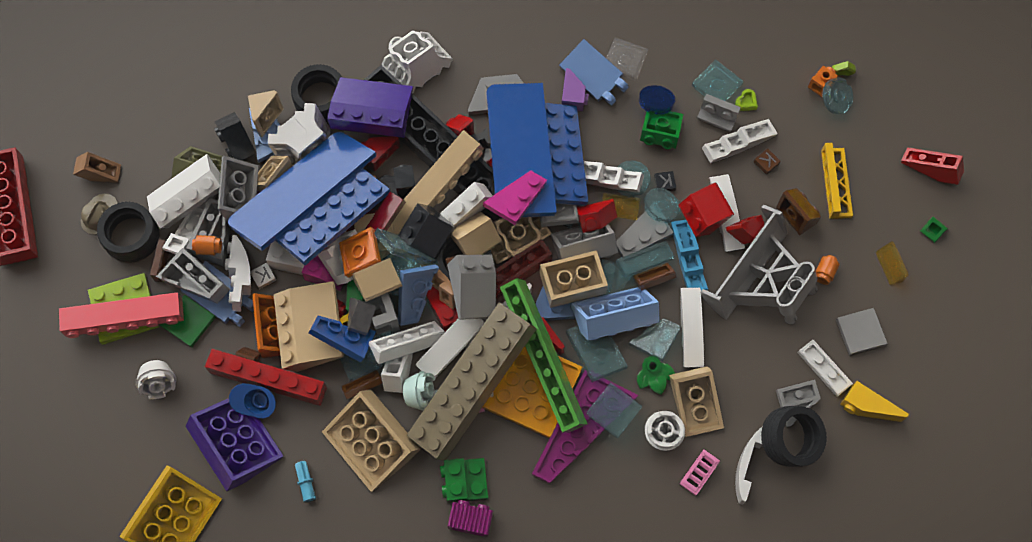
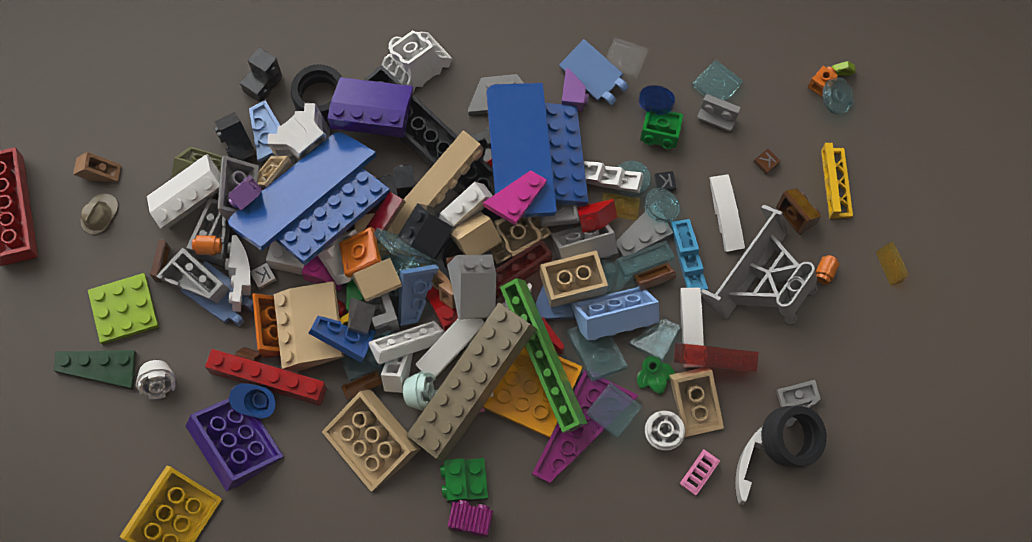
coral brick [59,292,184,338] -> none
black tyre [97,201,160,263] -> none
green tile [160,295,216,348] -> none
white slope [162,196,215,254] -> none
tan slope [248,90,283,137] -> none
medium azure axle [295,461,316,502] -> none
red slope [361,136,400,171] -> none
red slope [446,114,474,136] -> none
red slope [678,183,734,237] -> none
white slope [702,119,778,163] -> none
red slope [725,215,765,244] -> none
lime tile [735,89,758,111] -> none
white tile [797,340,853,397] -> none
light grey tile [836,308,888,355] -> none
yellow slope [840,381,909,422] -> none
red slope [901,147,964,185] -> none
green slope [920,216,948,243] -> none
none -> dark green wing [54,350,136,390]
none -> medium lavender slope [228,175,262,210]
none -> black brick [240,47,282,102]
none -> clear red brick [674,343,759,372]

